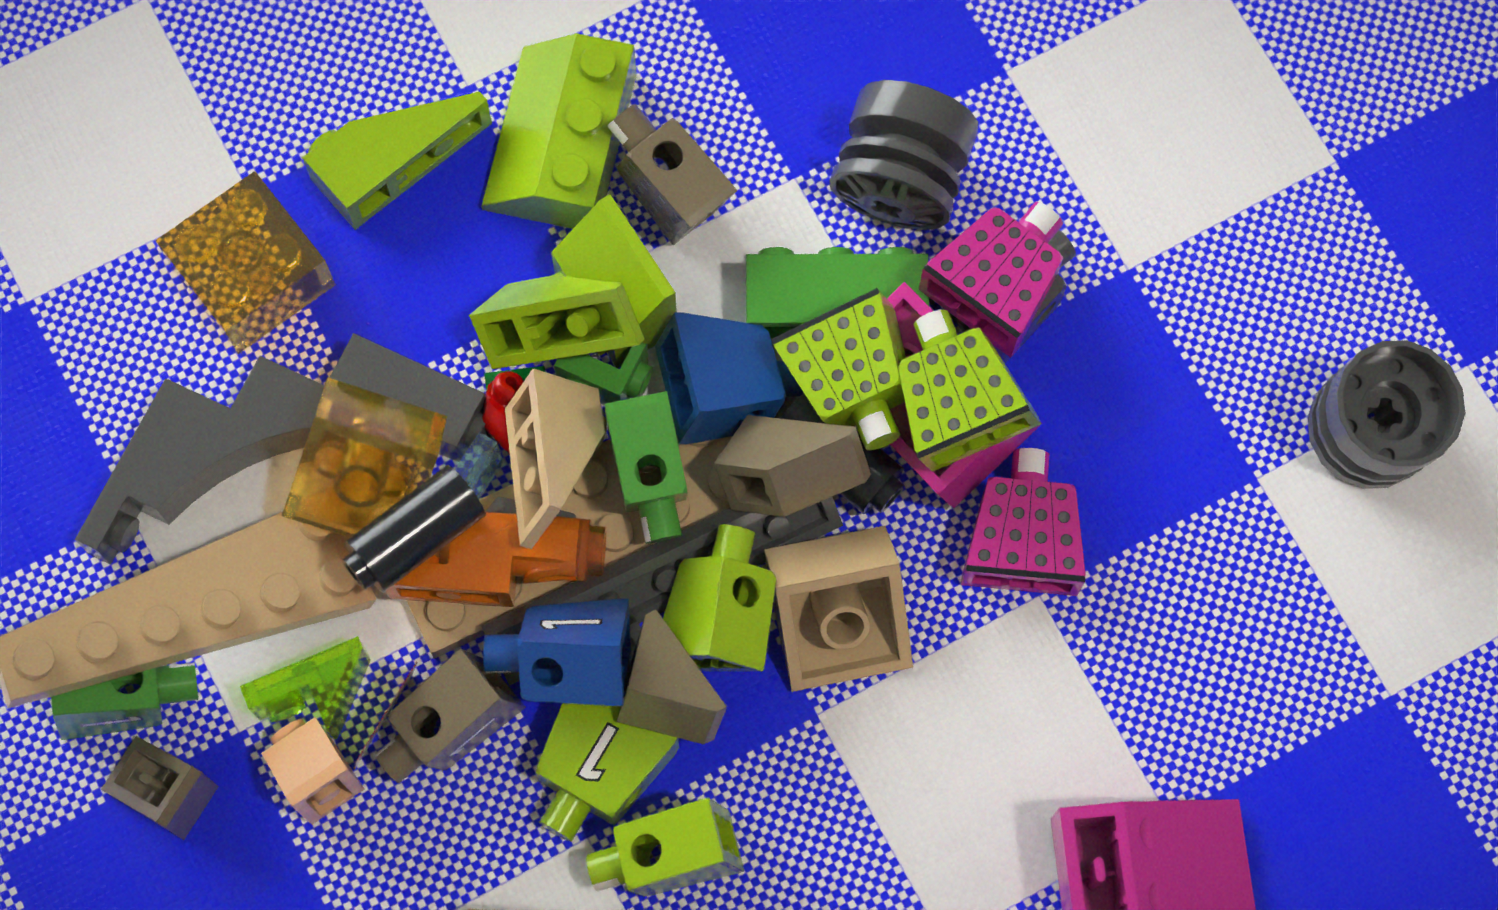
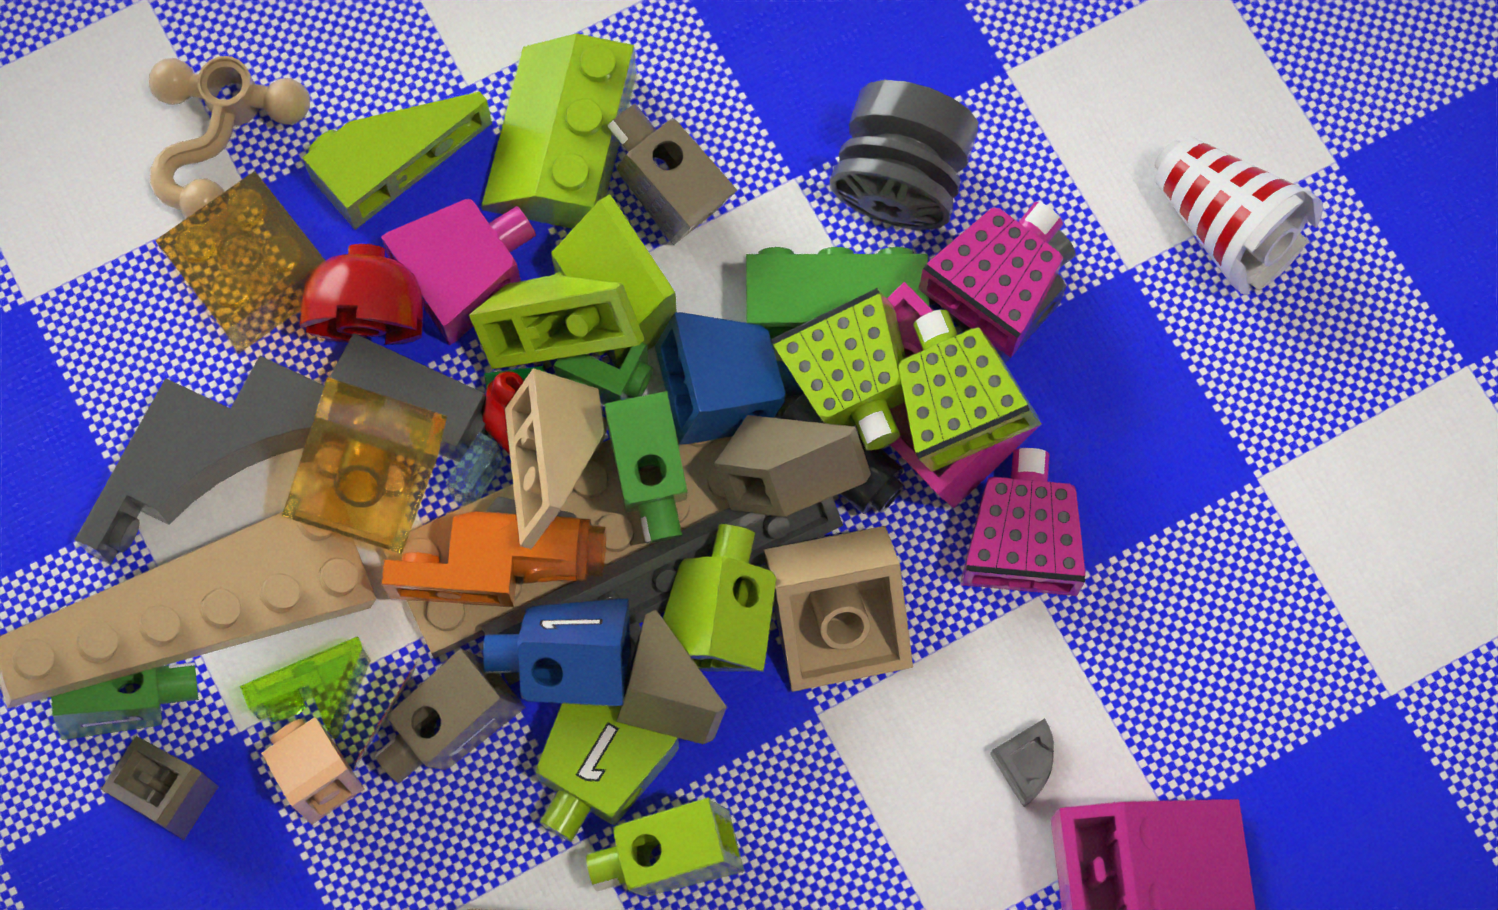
black brick [342,465,486,593] -> none
dark grey wheel [1307,340,1466,489] -> none
none -> tan piece [149,56,310,225]
none -> red cylinder [300,244,423,345]
none -> dark pink torso [381,199,536,345]
none -> flat silver tile [990,718,1054,807]
none -> white cone [1155,137,1323,295]

